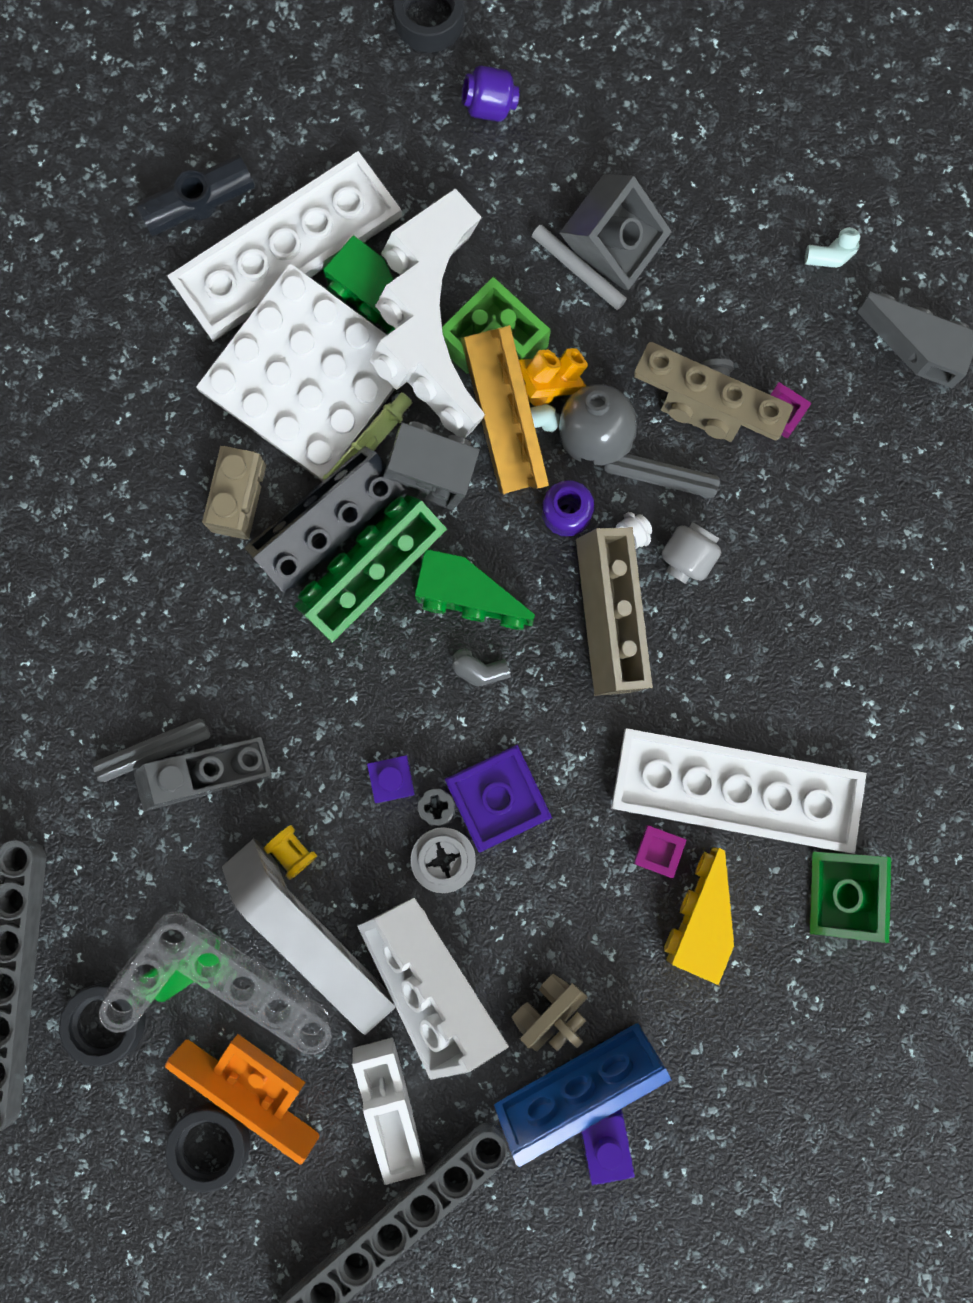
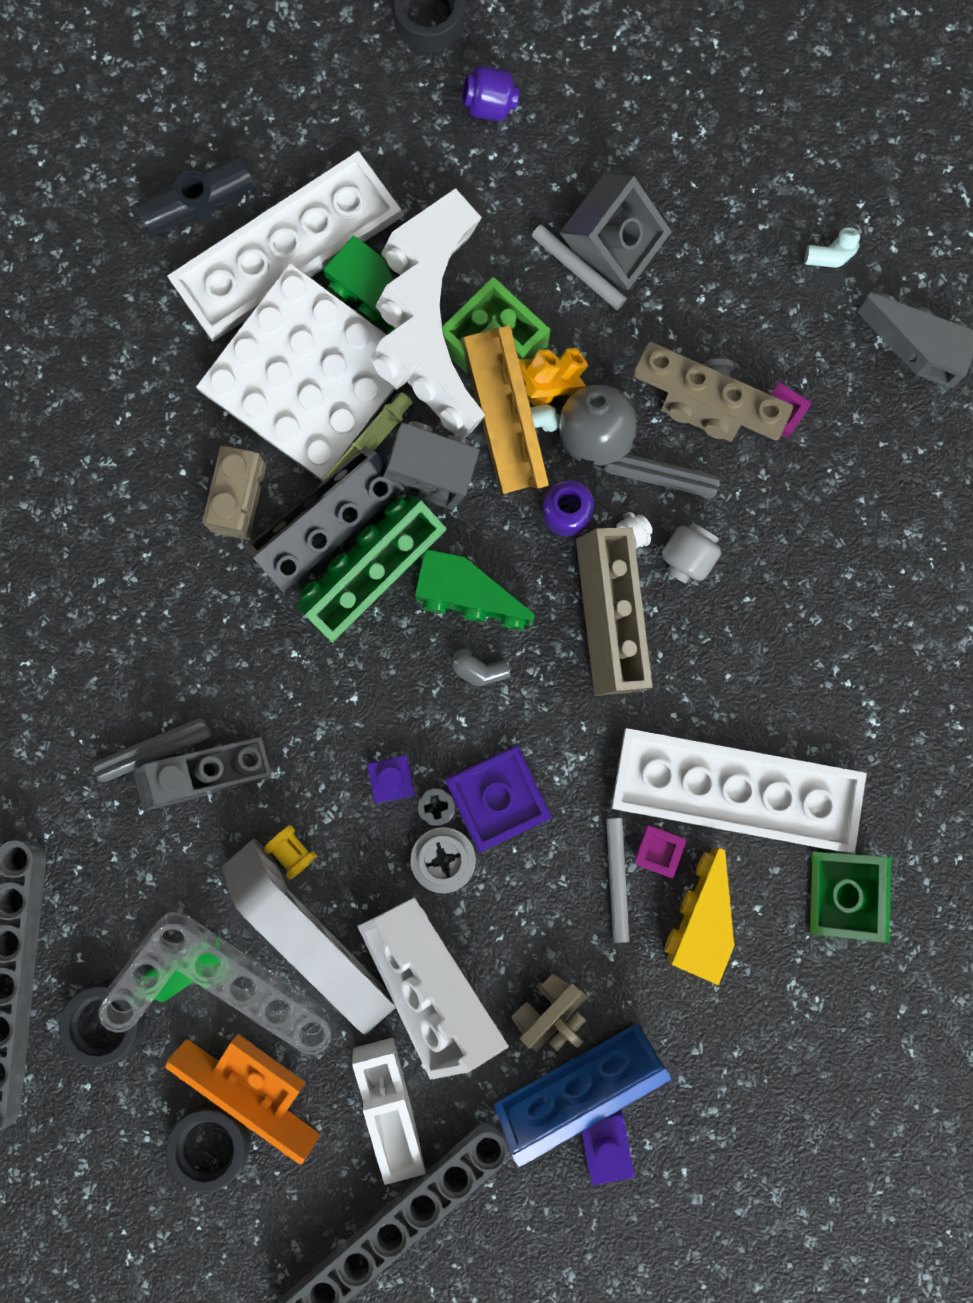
none -> light grey bar [606,818,630,943]

